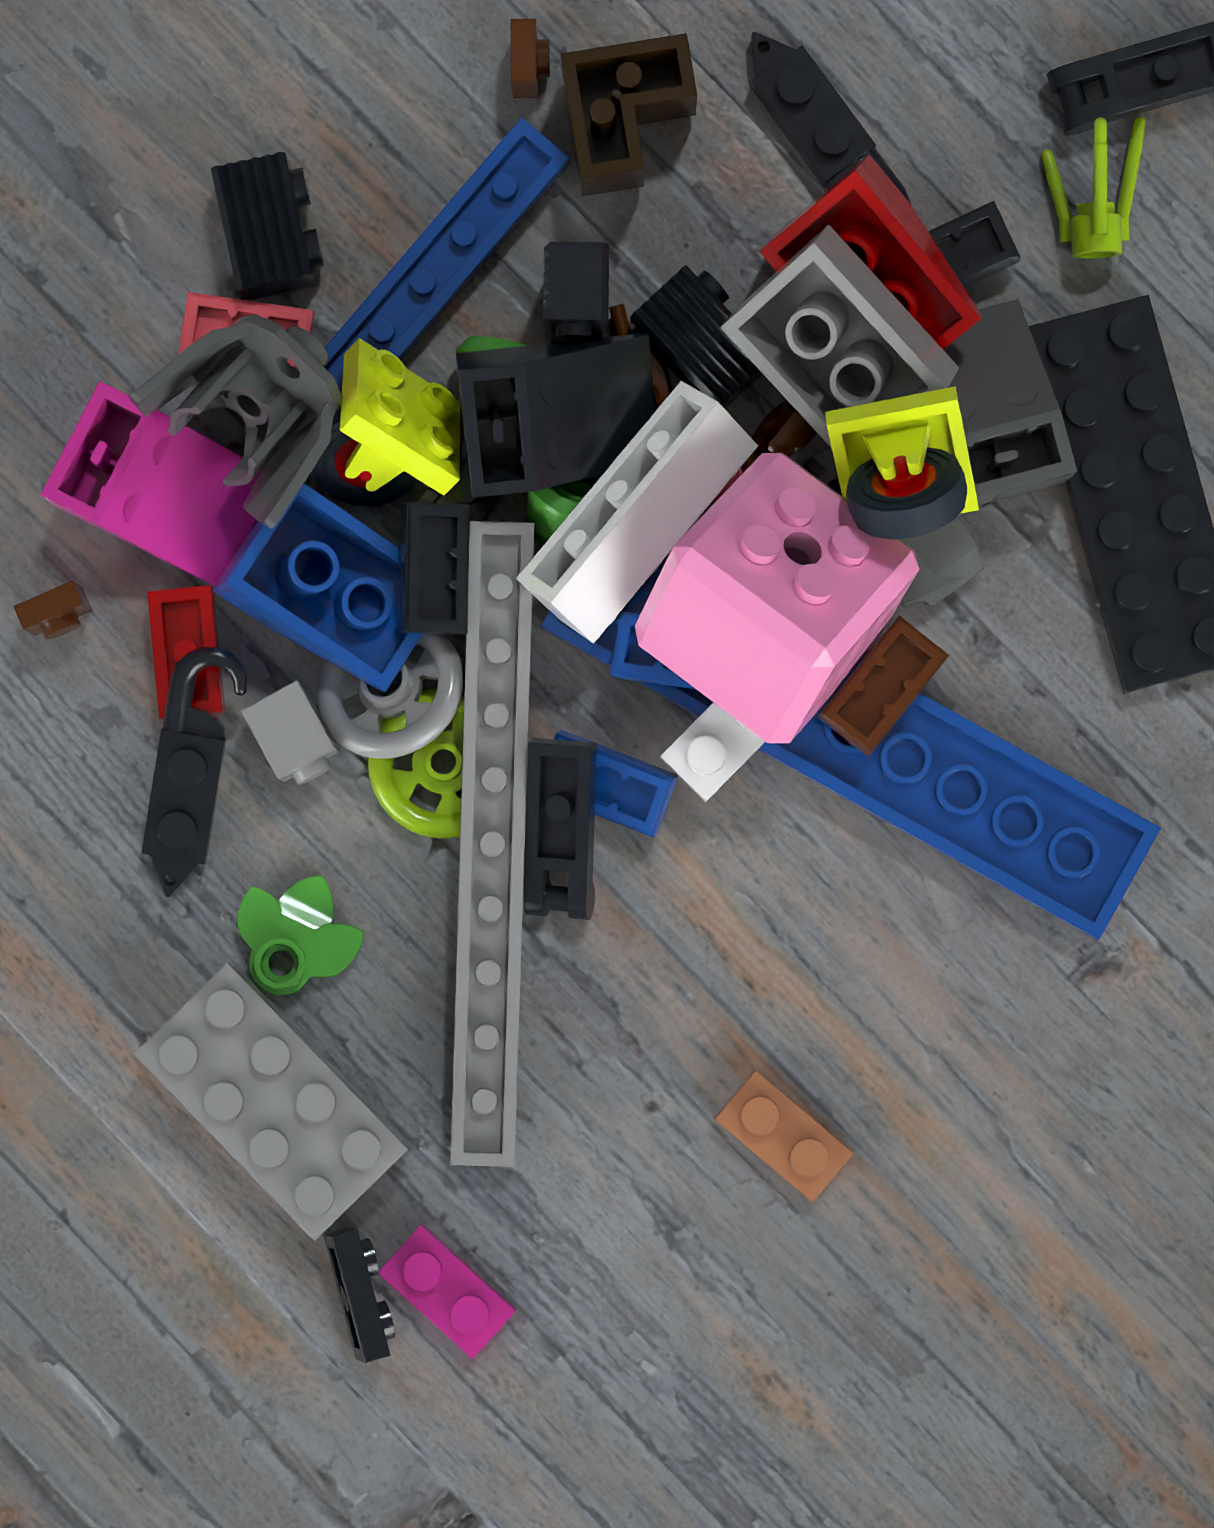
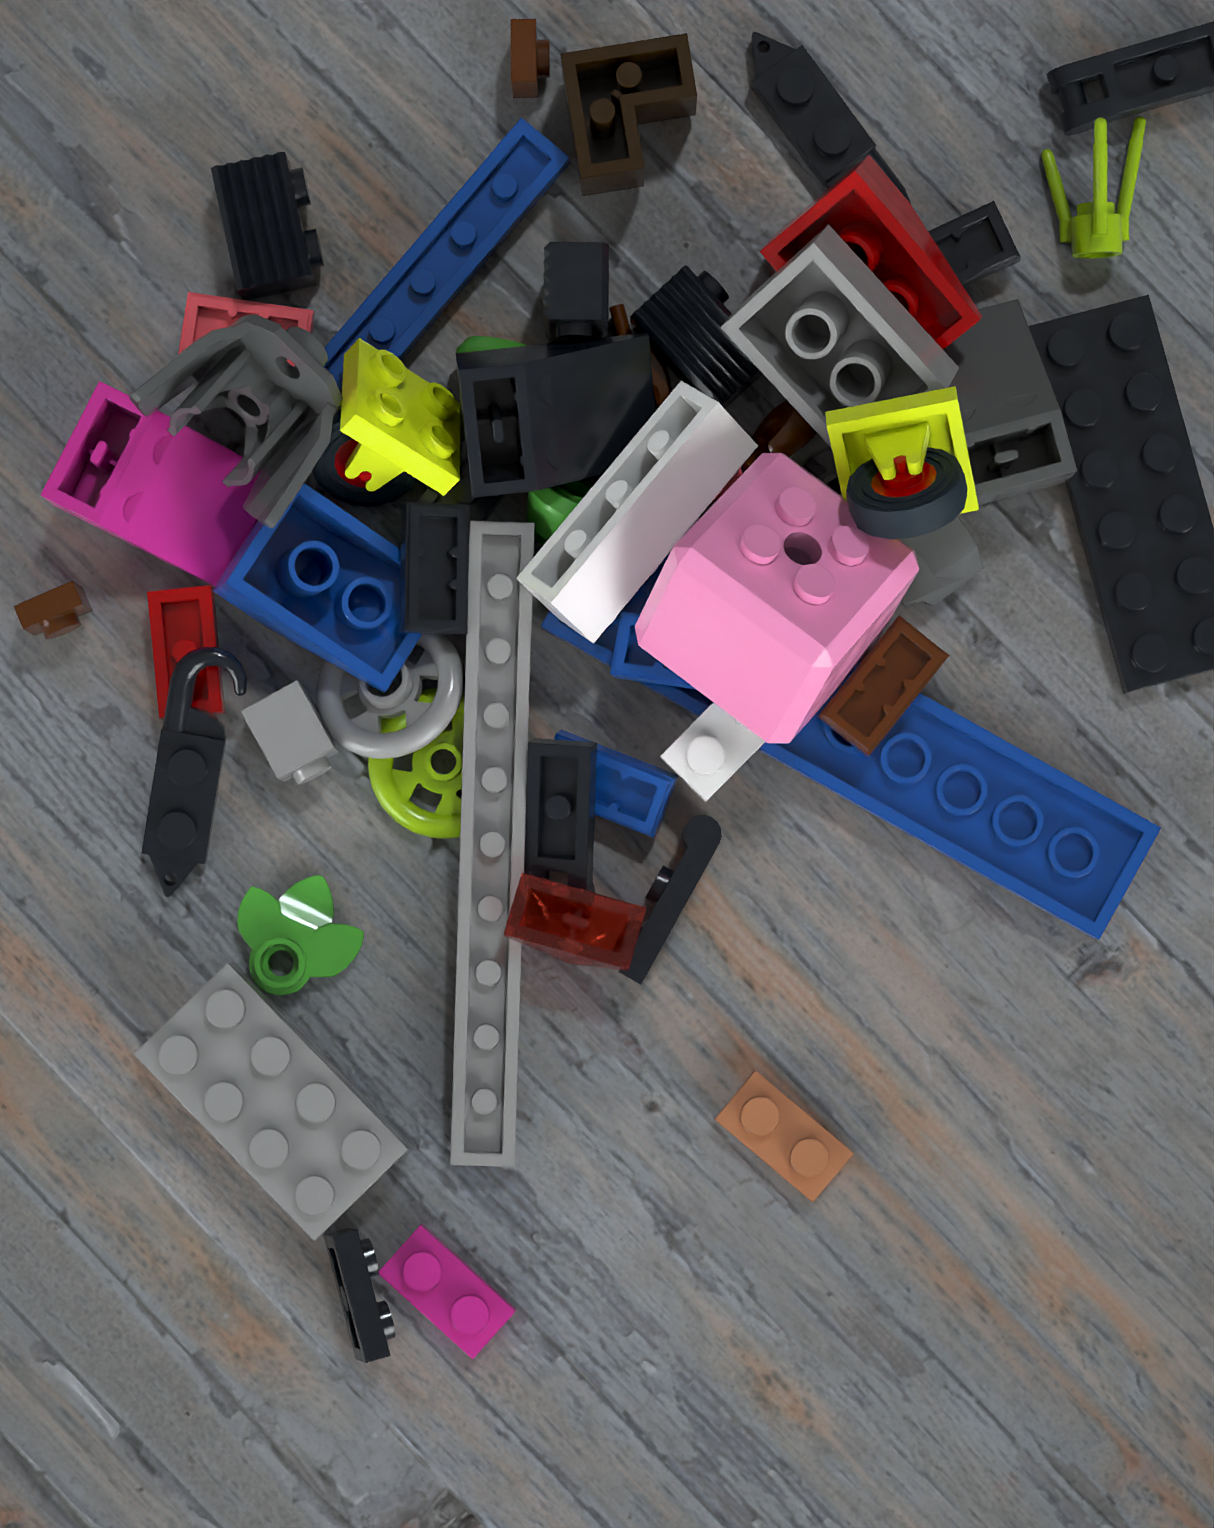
none -> clear red slope [504,873,646,971]
none -> black plate [613,815,722,985]

